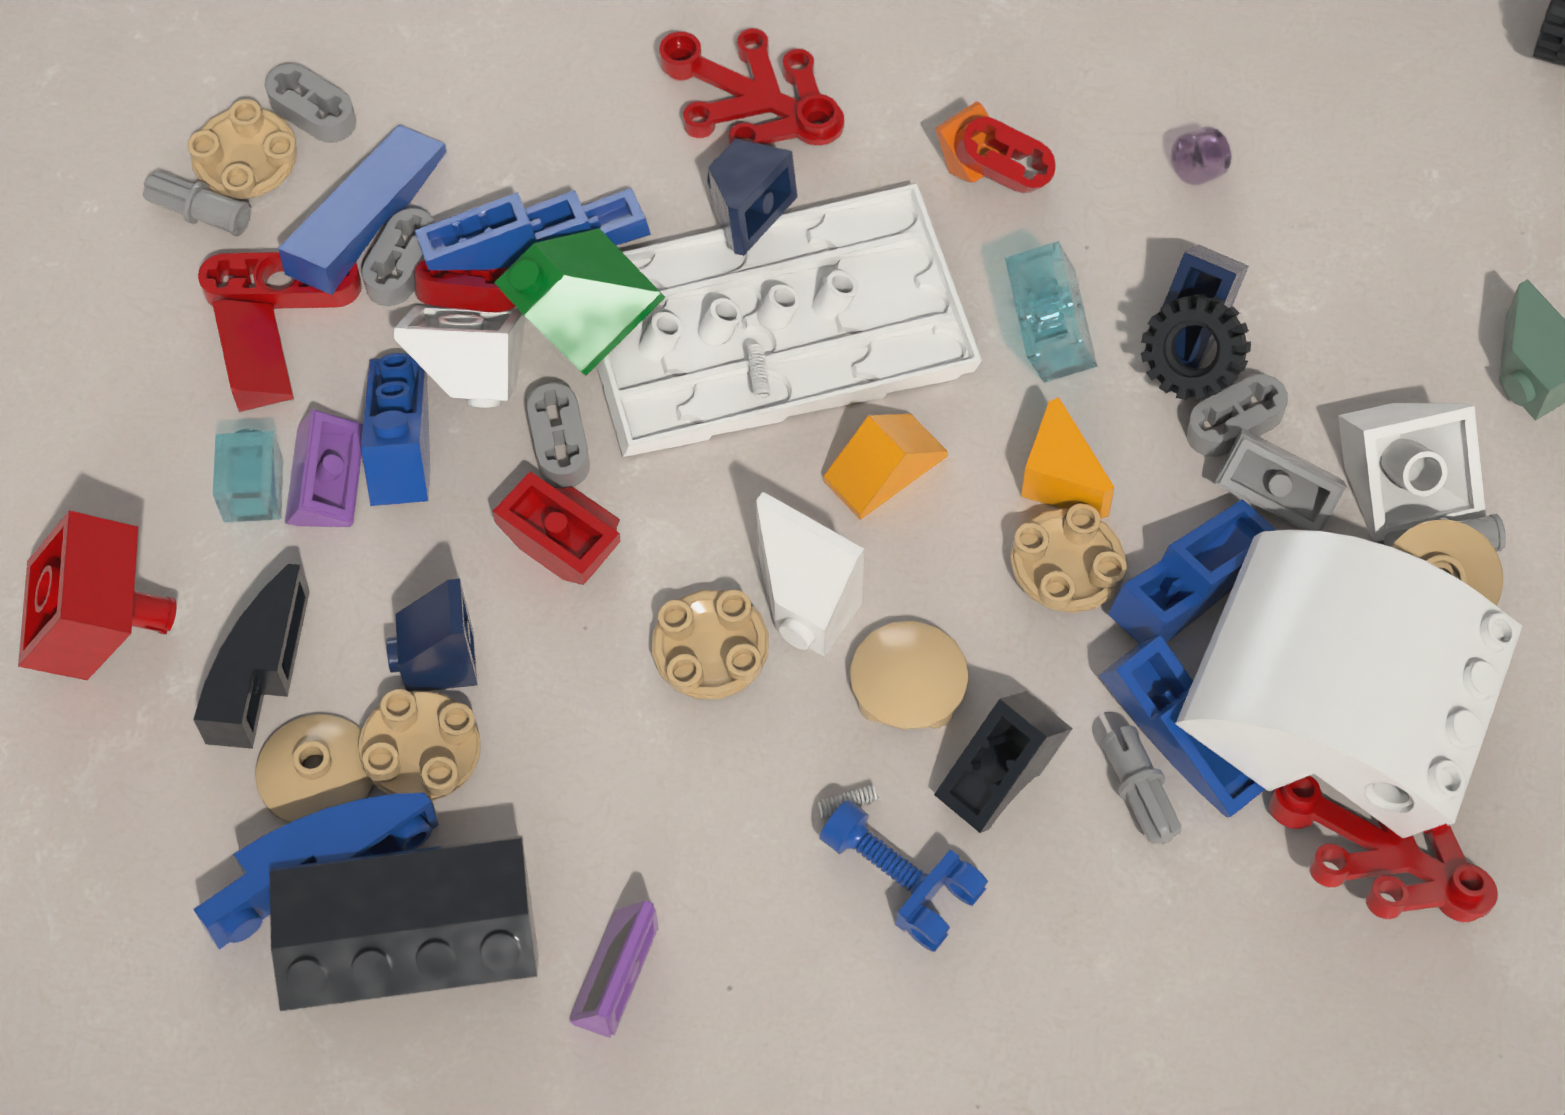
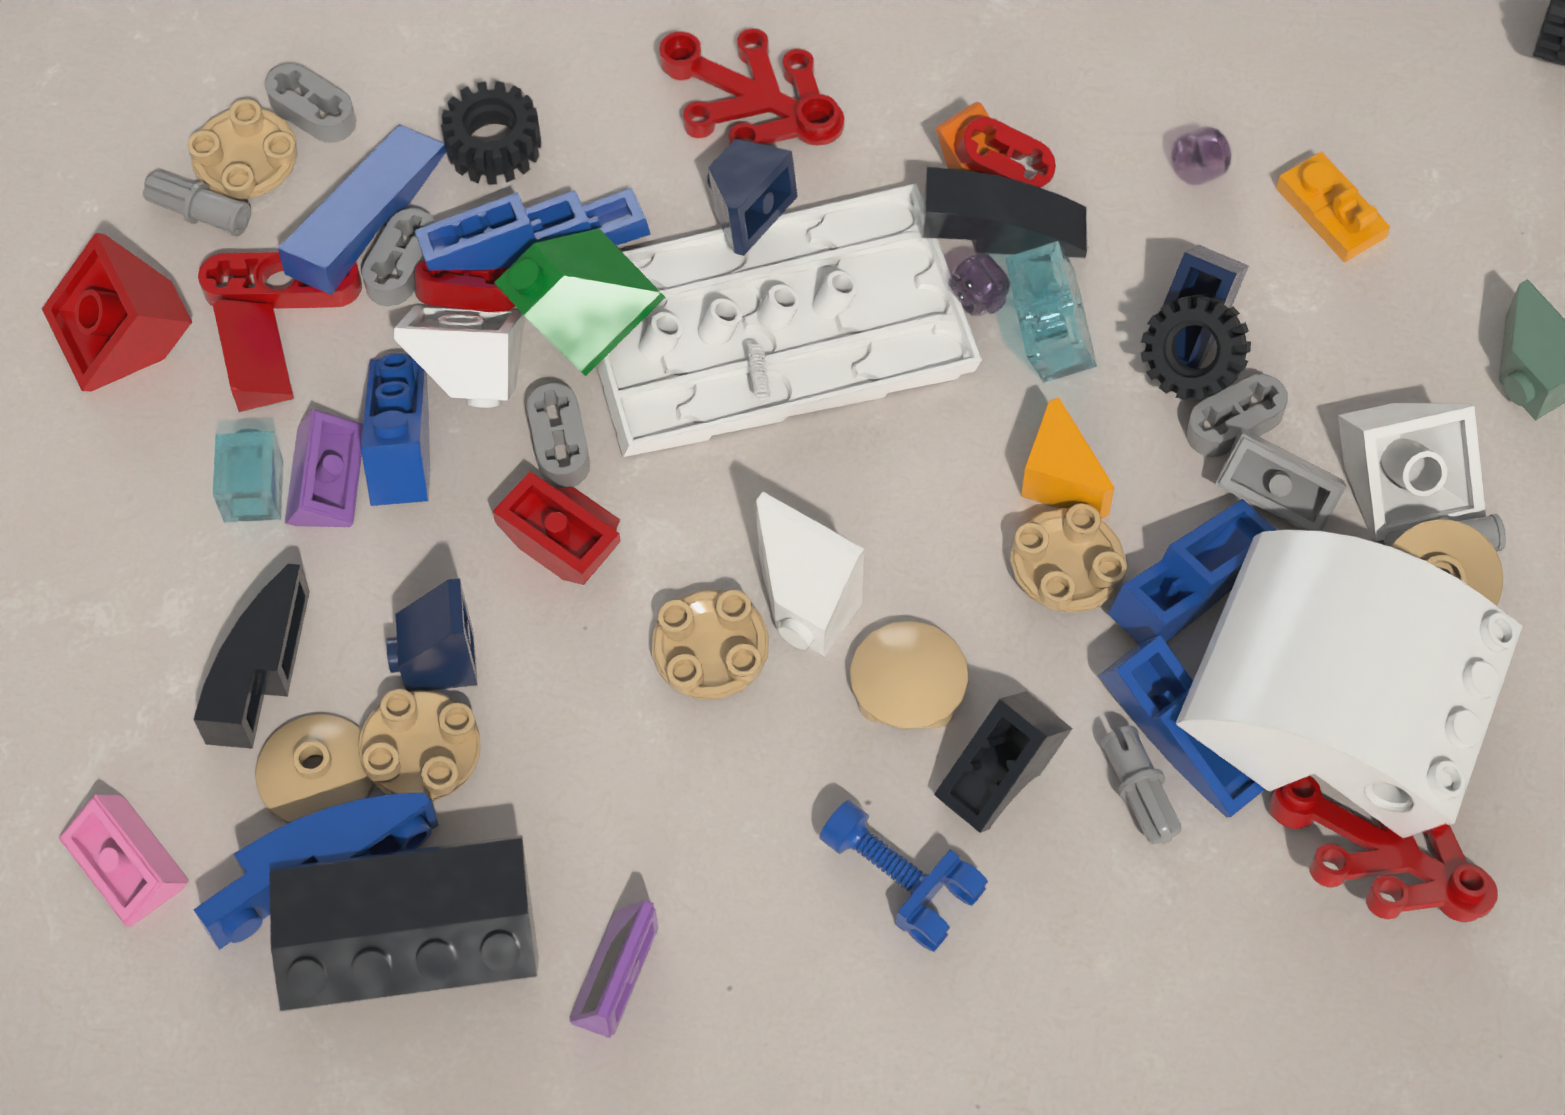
red brick [18,510,177,680] -> none
white leg [818,784,881,818] -> none
light orange slope [824,413,948,520] -> none
none -> red slope [41,233,192,392]
none -> bright pink slope [59,794,189,926]
none -> black tyre [441,81,542,185]
none -> black slope [923,167,1087,258]
none -> clear purple piece [948,253,1011,316]
none -> light orange plate [1276,151,1391,263]

